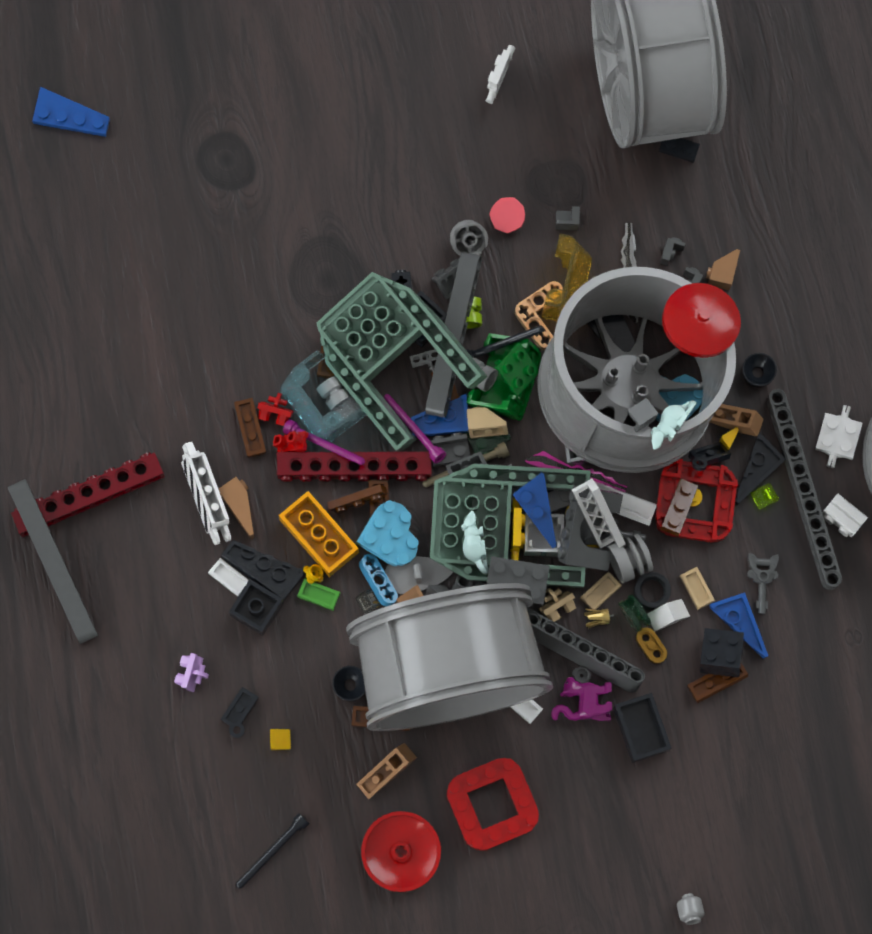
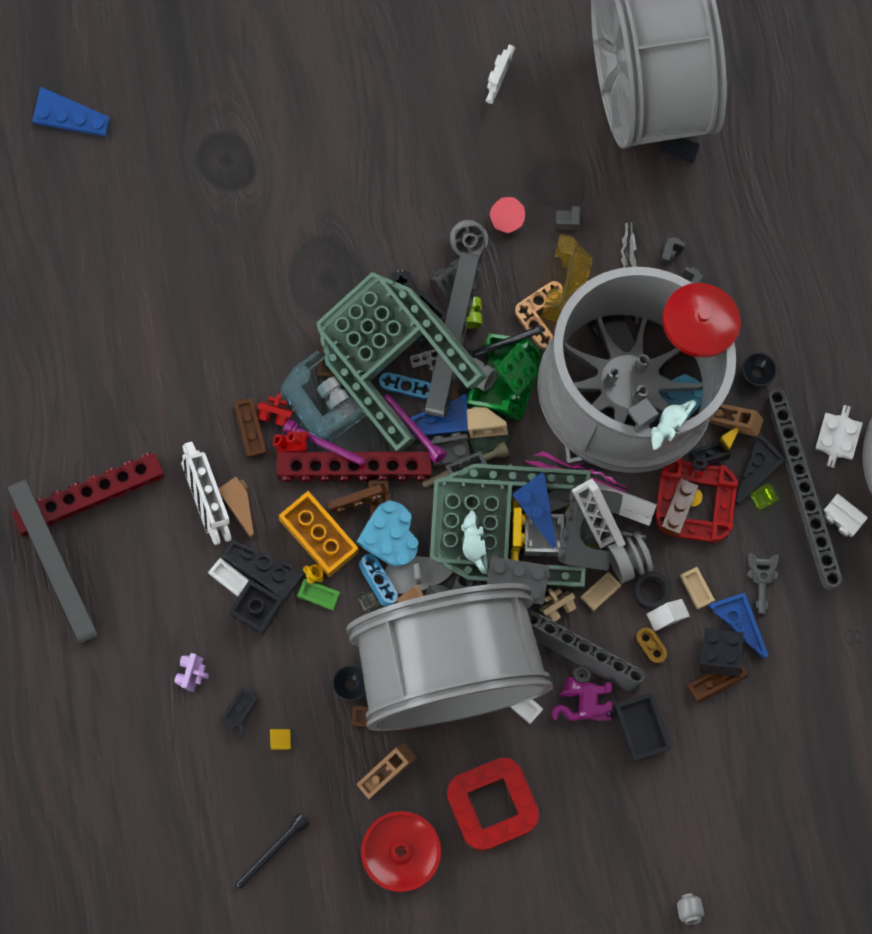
pearl gold piece [584,609,614,629] -> none
clear green head [618,594,651,632] -> none
medium nougat slope [706,249,740,290] -> none
none -> dark azure beam [379,372,431,400]

